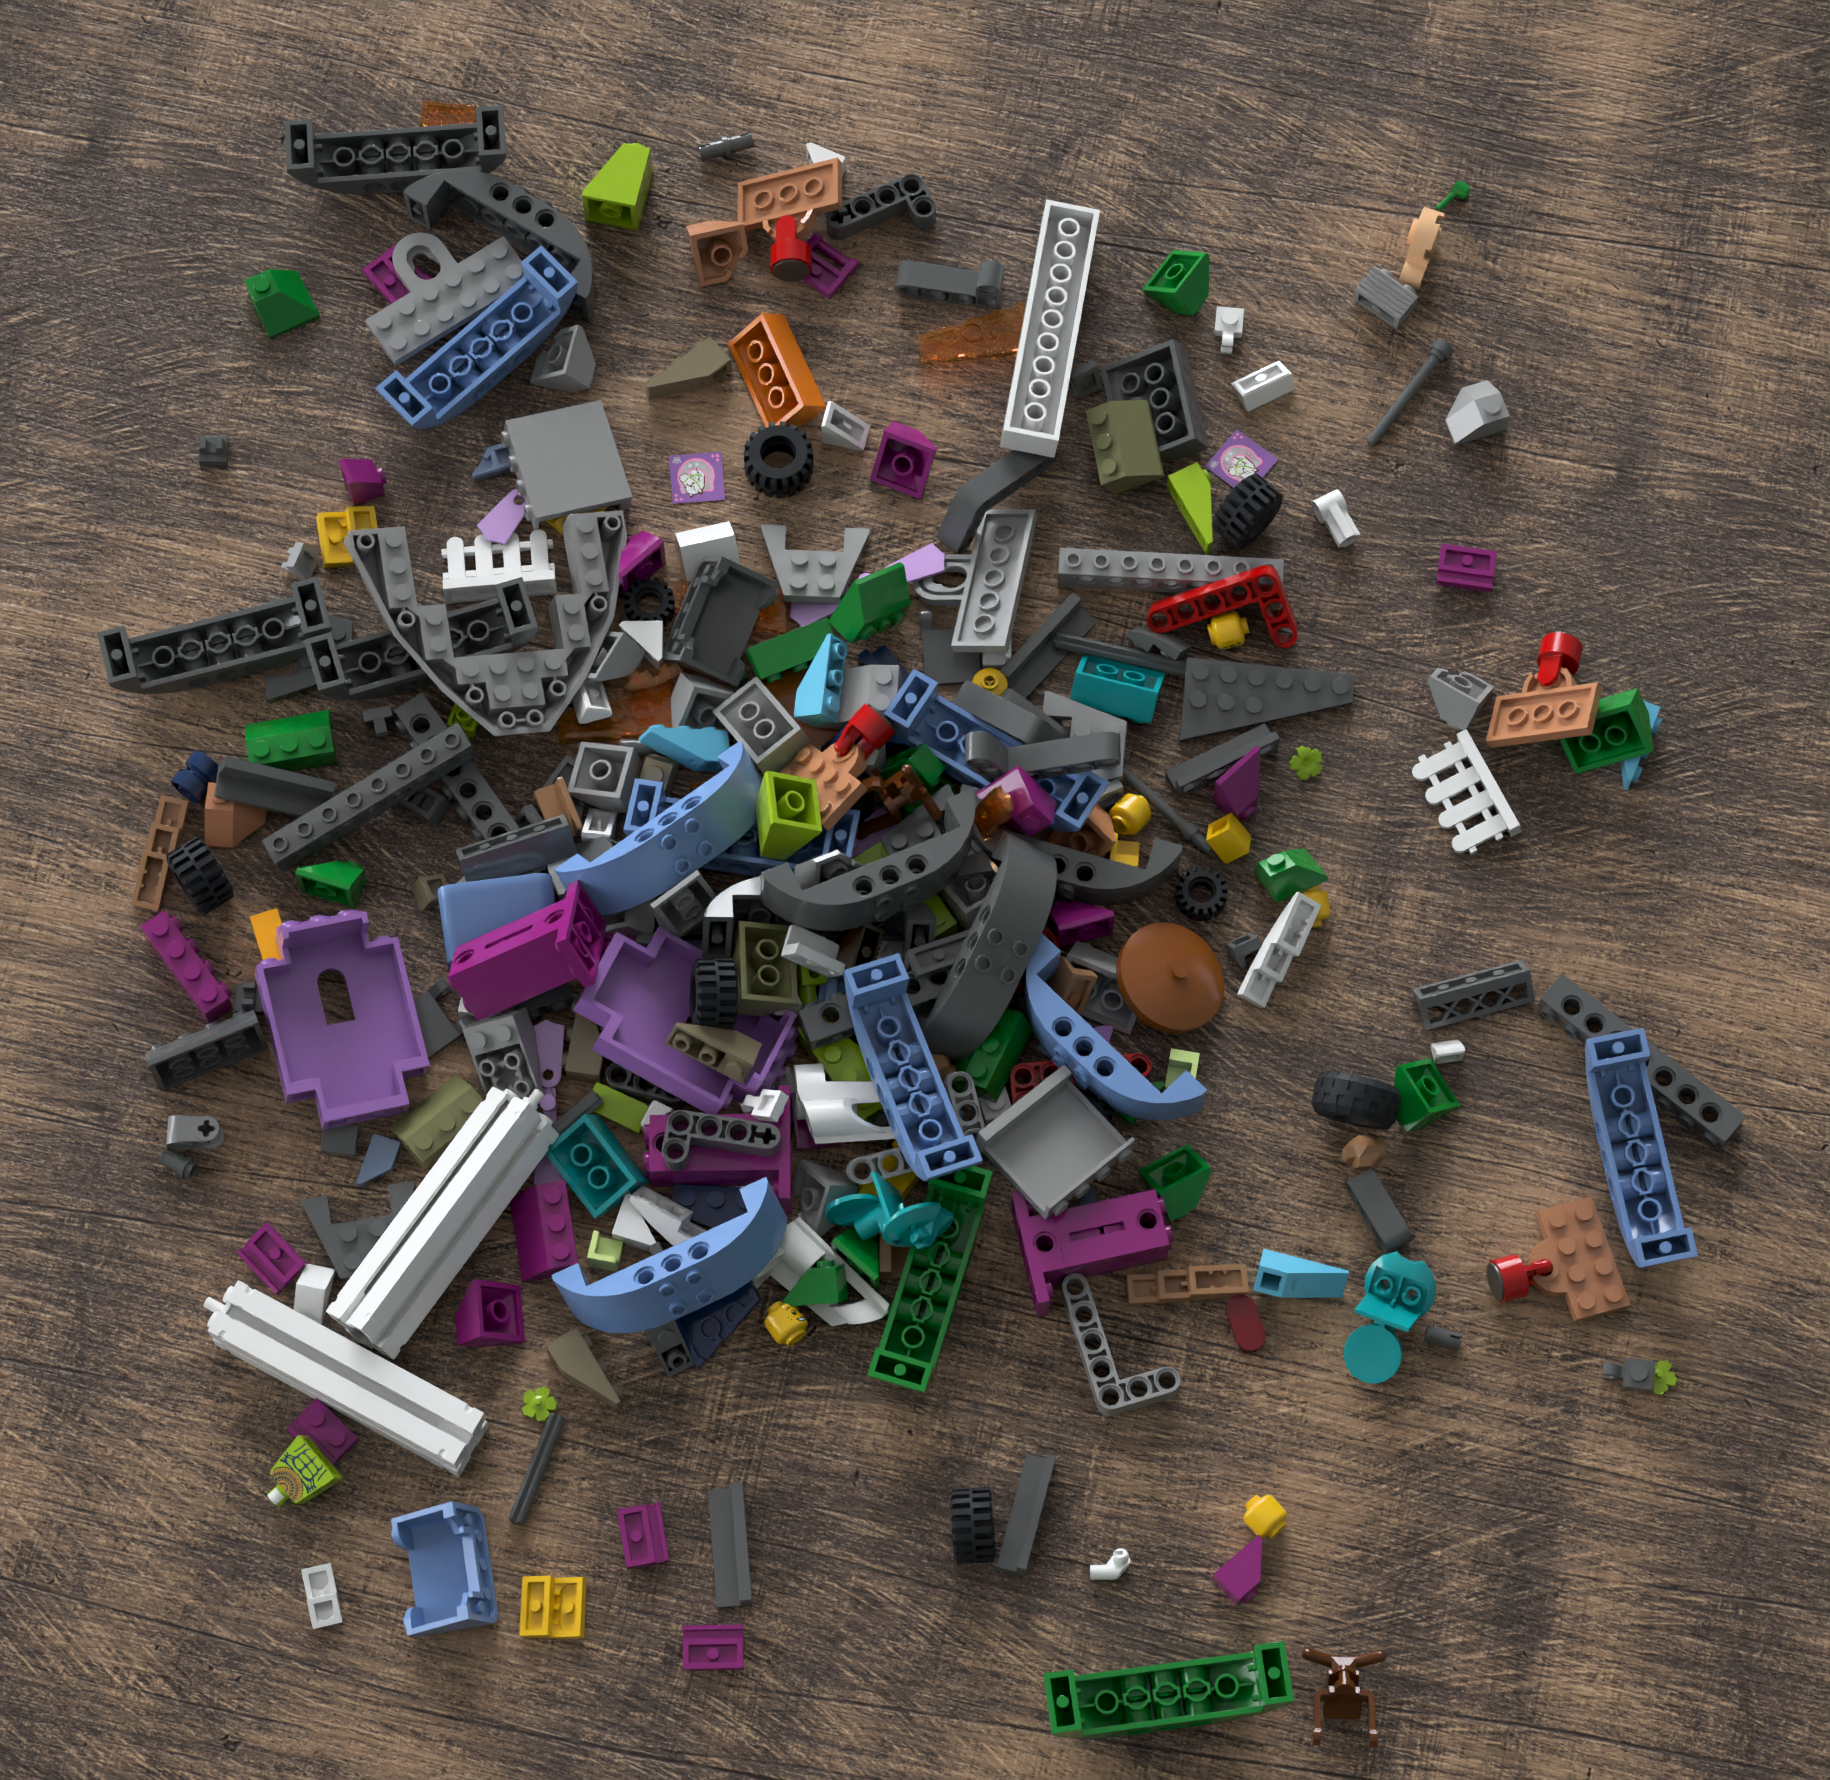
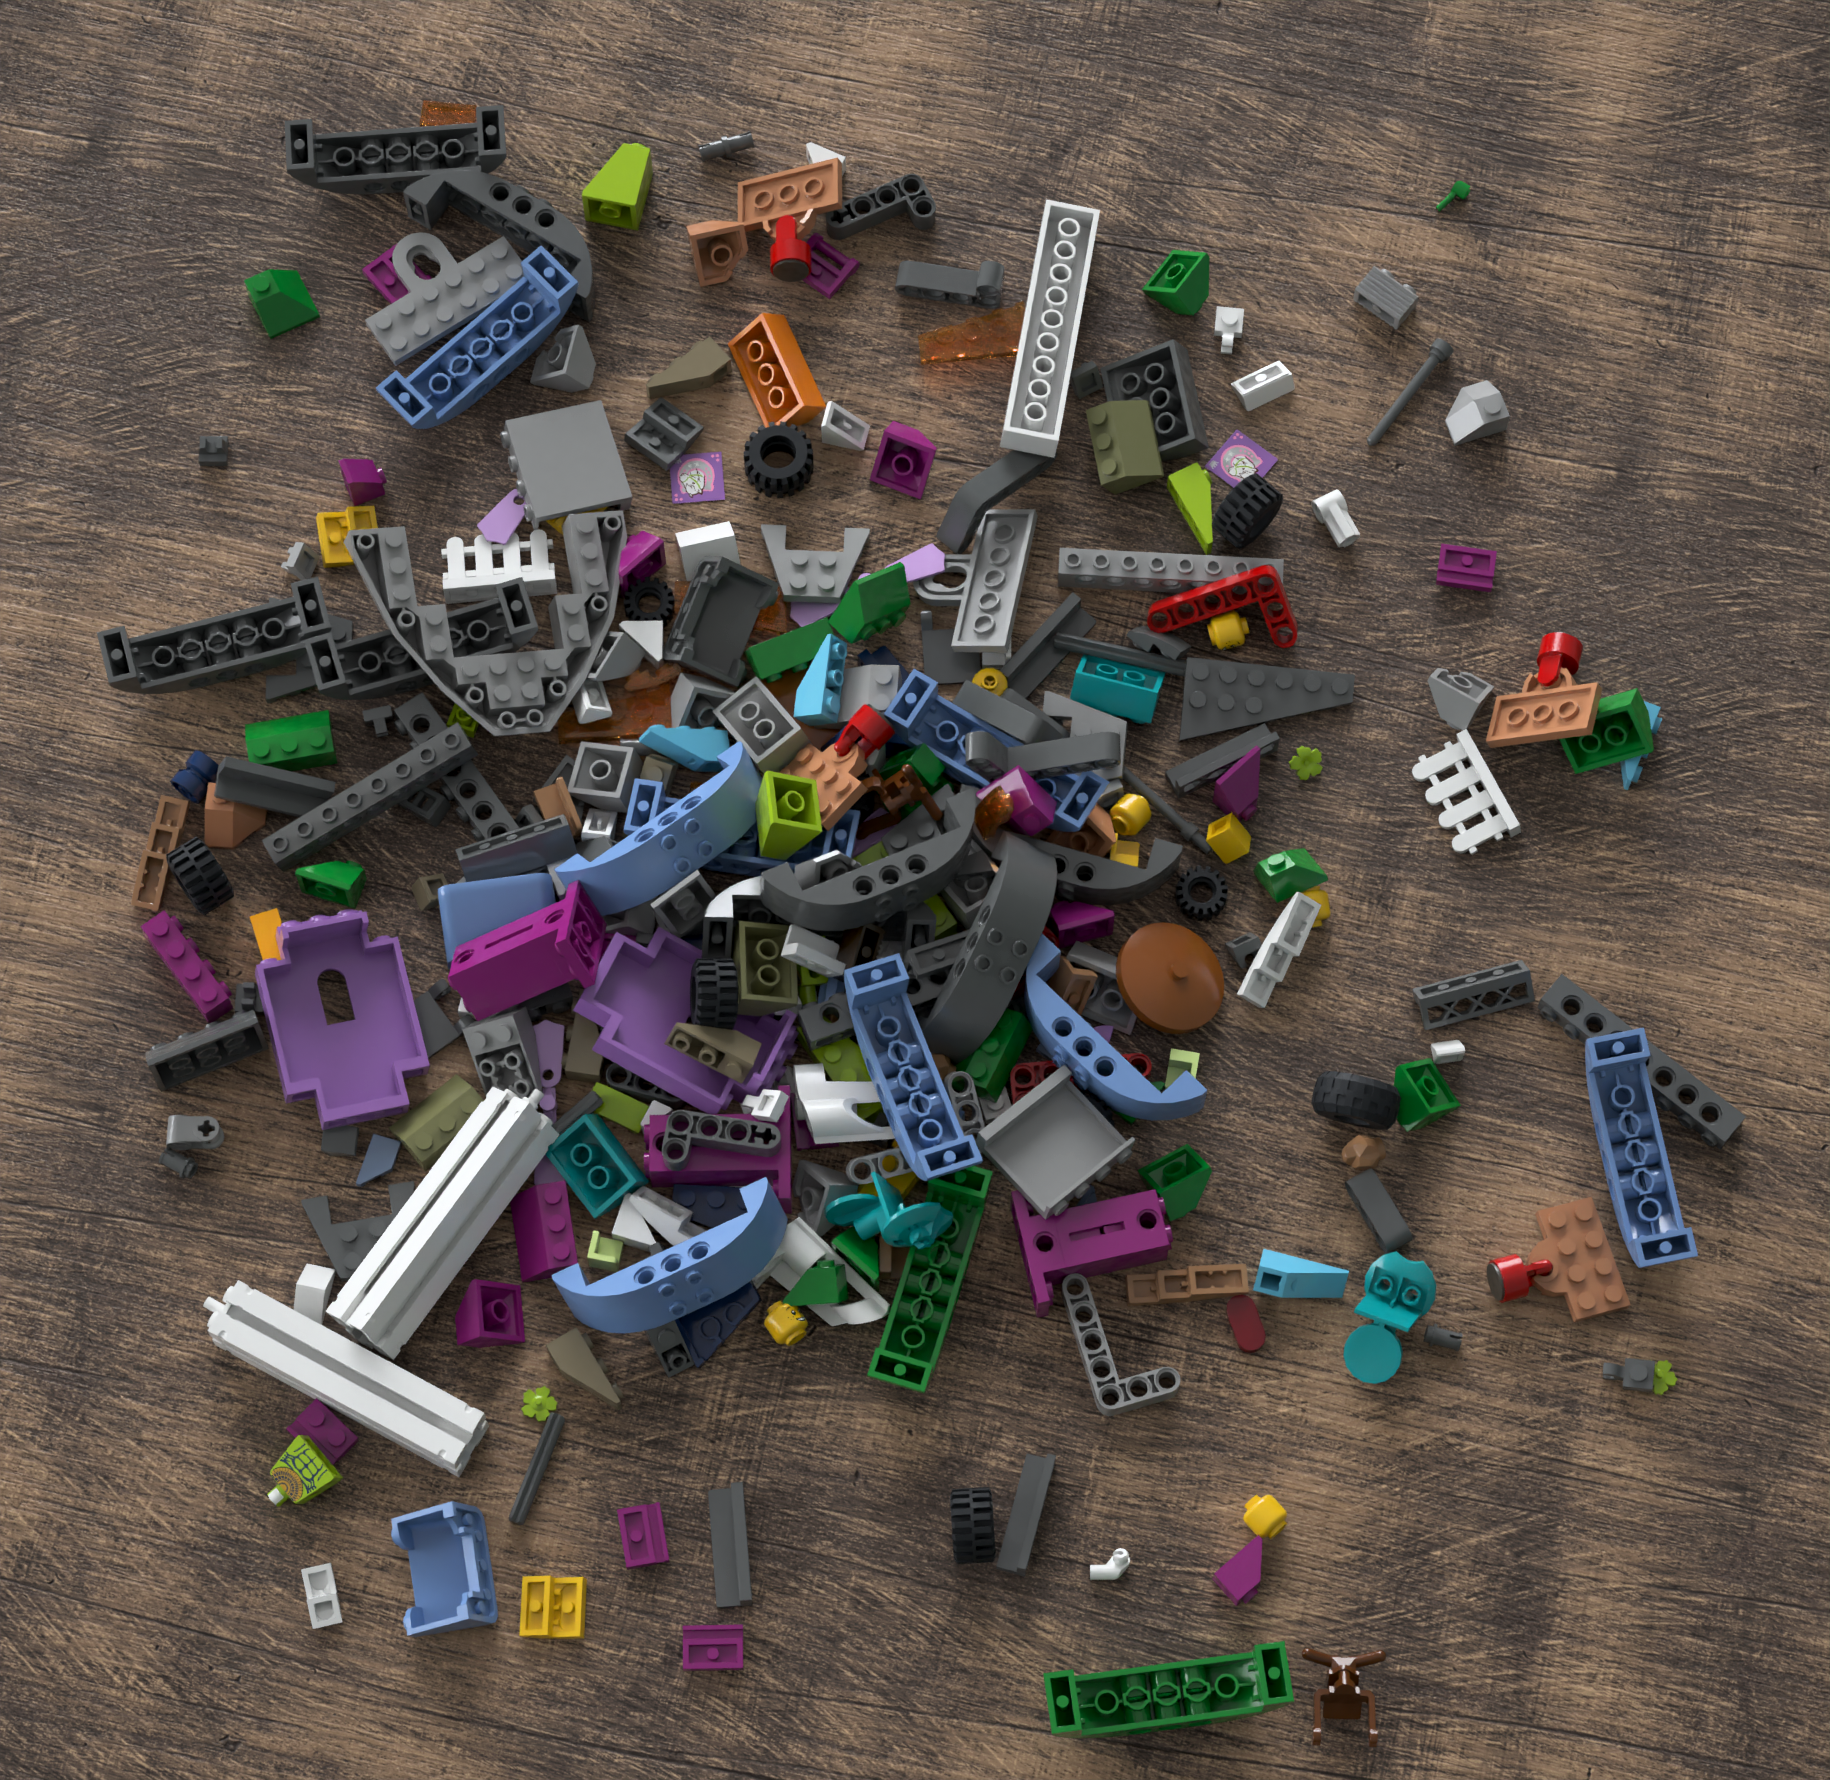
magenta plate [237,1222,308,1294] -> none
sand blue tile [472,443,511,482] -> none
light nougat piece [1398,207,1445,291] -> none
none -> dark grey slope [624,397,704,471]

